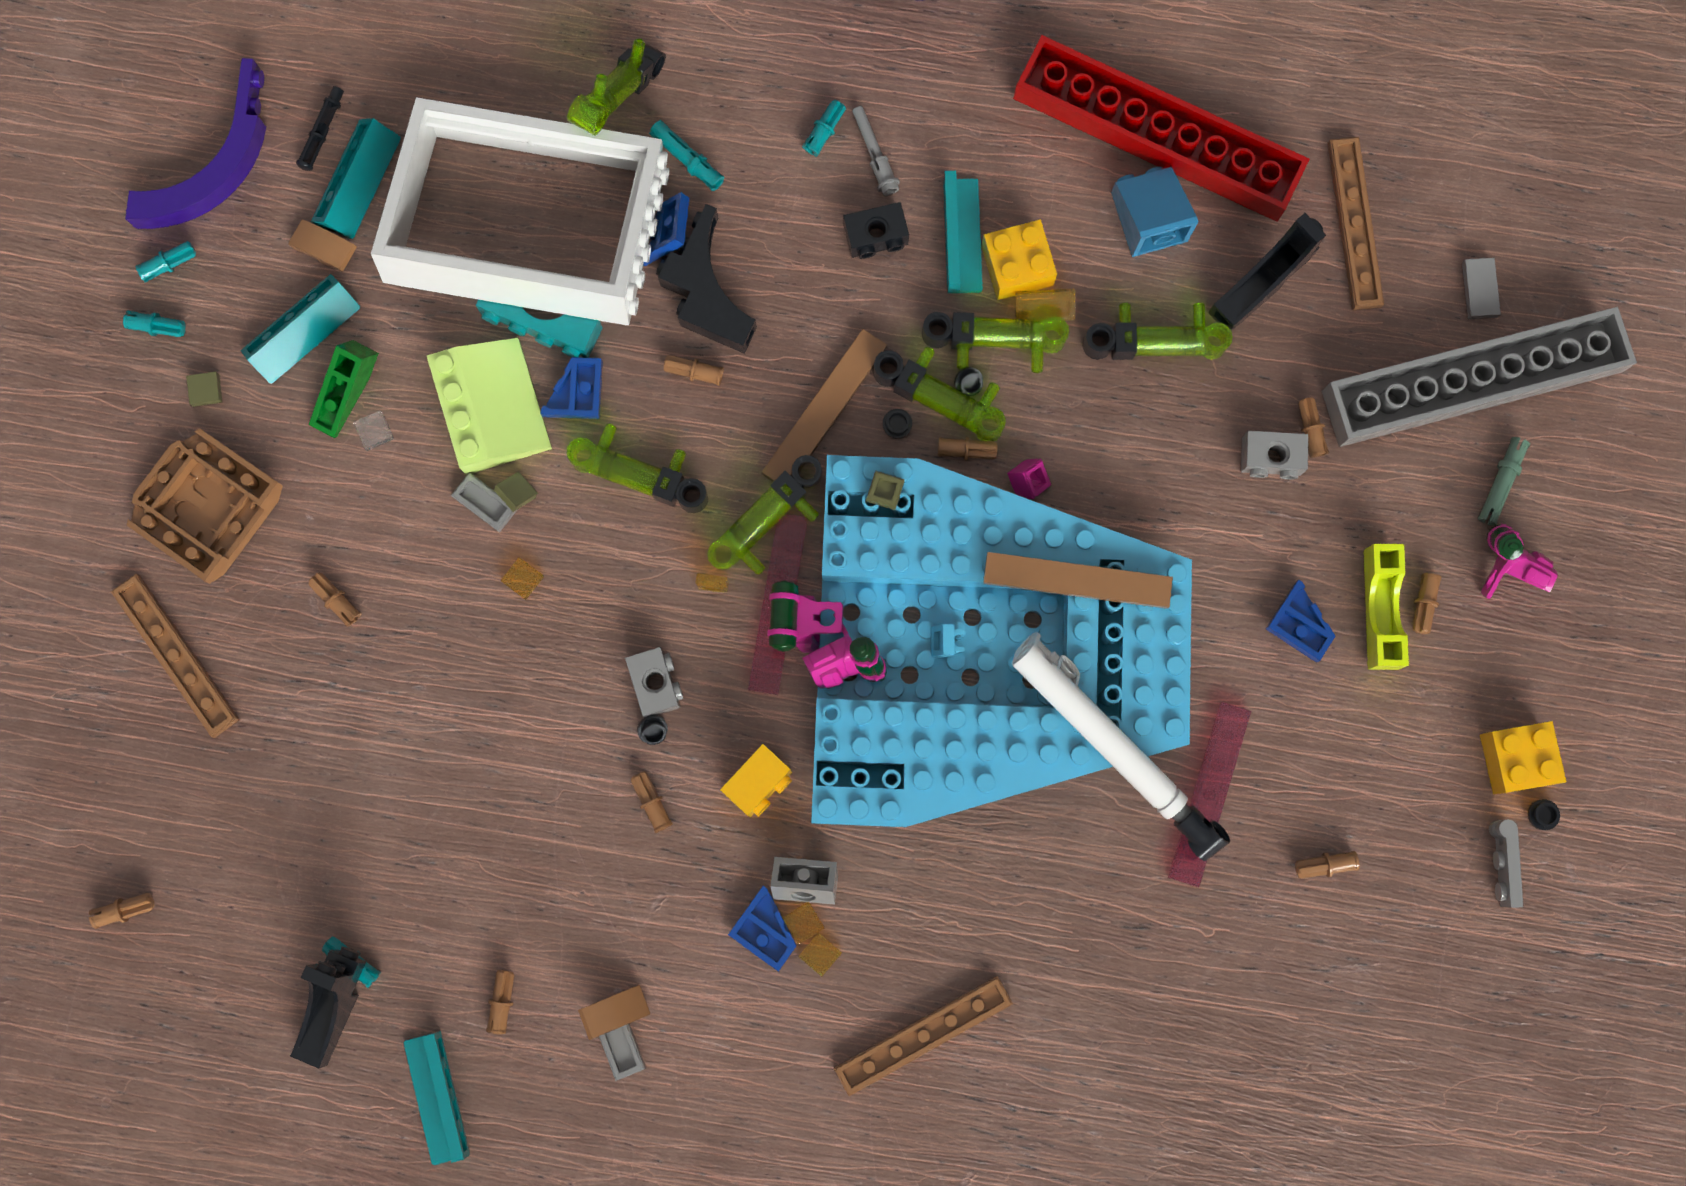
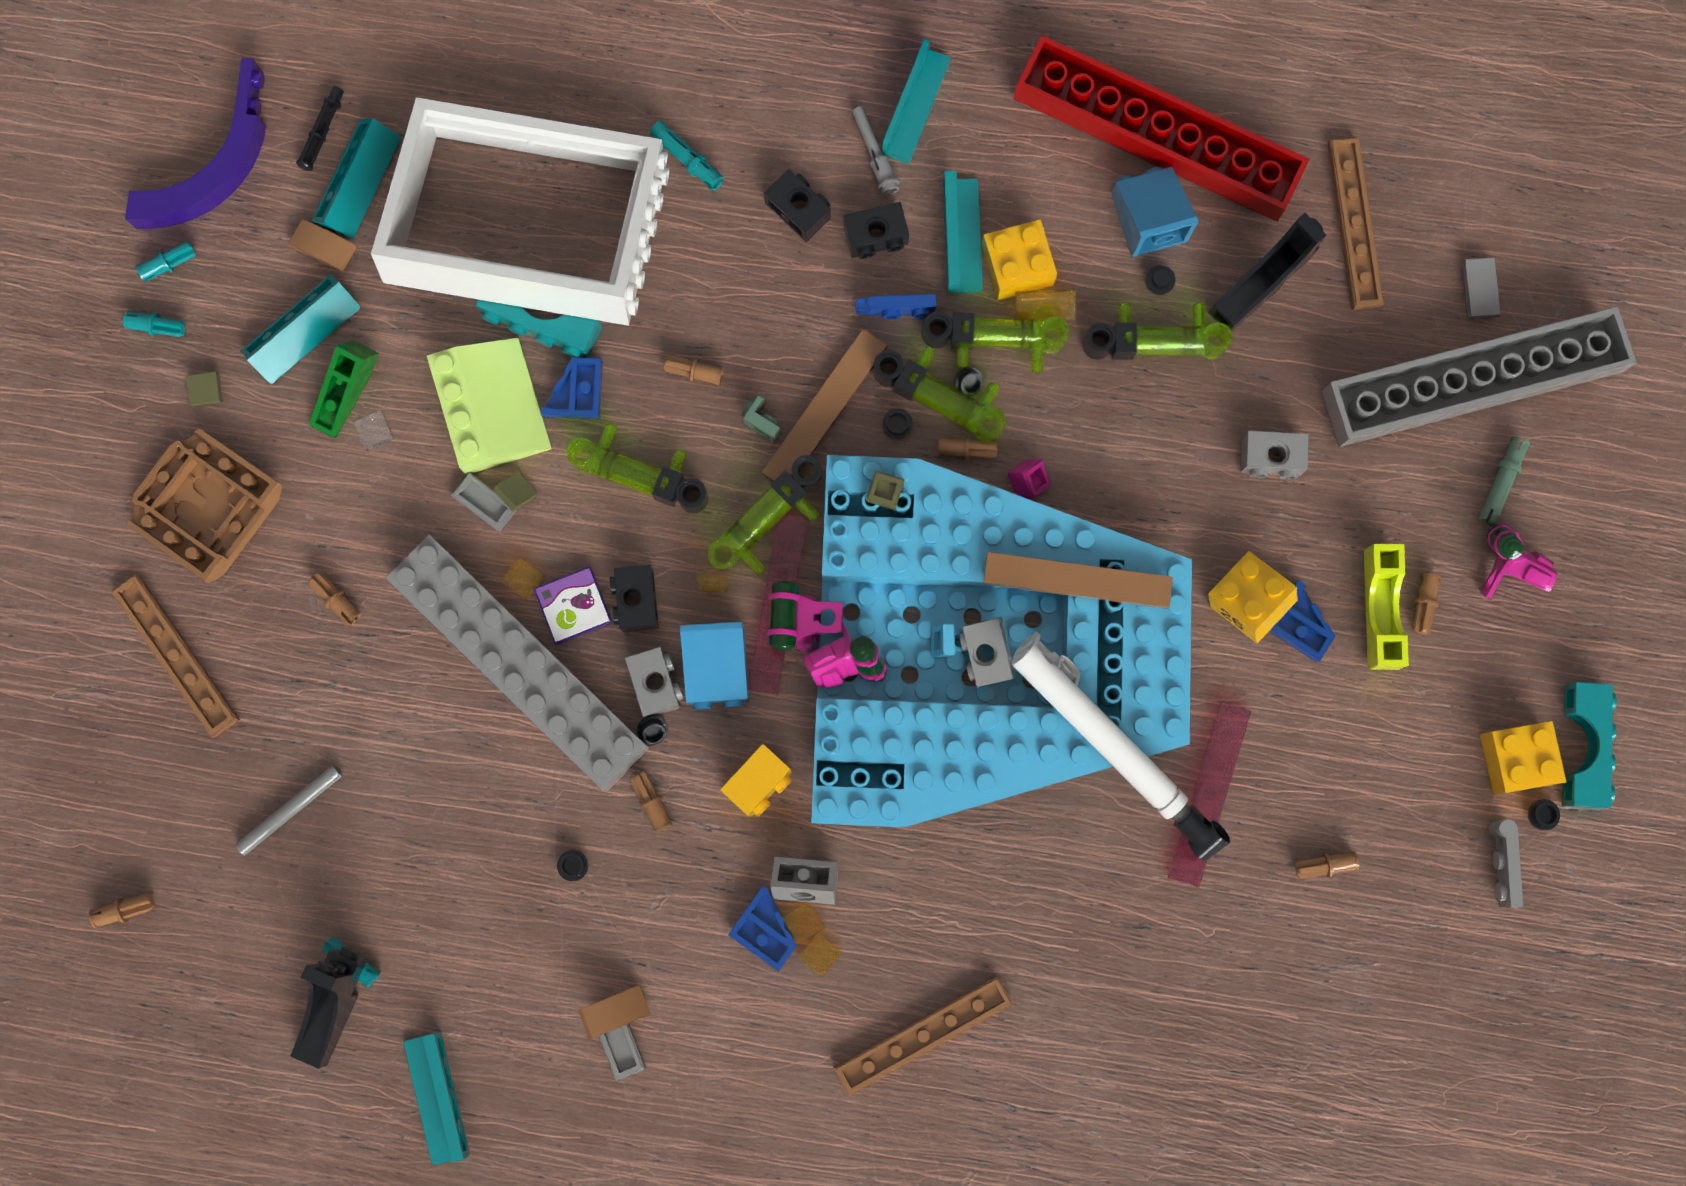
medium nougat axle [486,970,514,1034] -> none
clear neon green piece [567,39,666,136] -> none
blue wing [643,192,689,266] -> none
black arch [656,204,757,354] -> none
teal axle [802,100,846,157] -> none
medium nougat axle [1298,397,1329,458] -> none
none -> light grey piece [235,765,343,856]
none -> light grey brick [386,535,649,792]
none -> tile [533,566,613,645]
none -> black plate [557,850,589,881]
none -> black brick [610,565,659,632]
none -> dark azure slope [680,622,749,710]
none -> sand green bracket [742,394,781,444]
none -> black brick [764,169,831,242]
none -> blue hinge [855,294,936,320]
none -> teal panel [882,38,951,165]
none -> light grey brick [960,616,1016,687]
none -> black plate [1146,265,1176,295]
none -> yellow brick [1208,551,1298,644]
none -> teal arch [1562,682,1617,809]

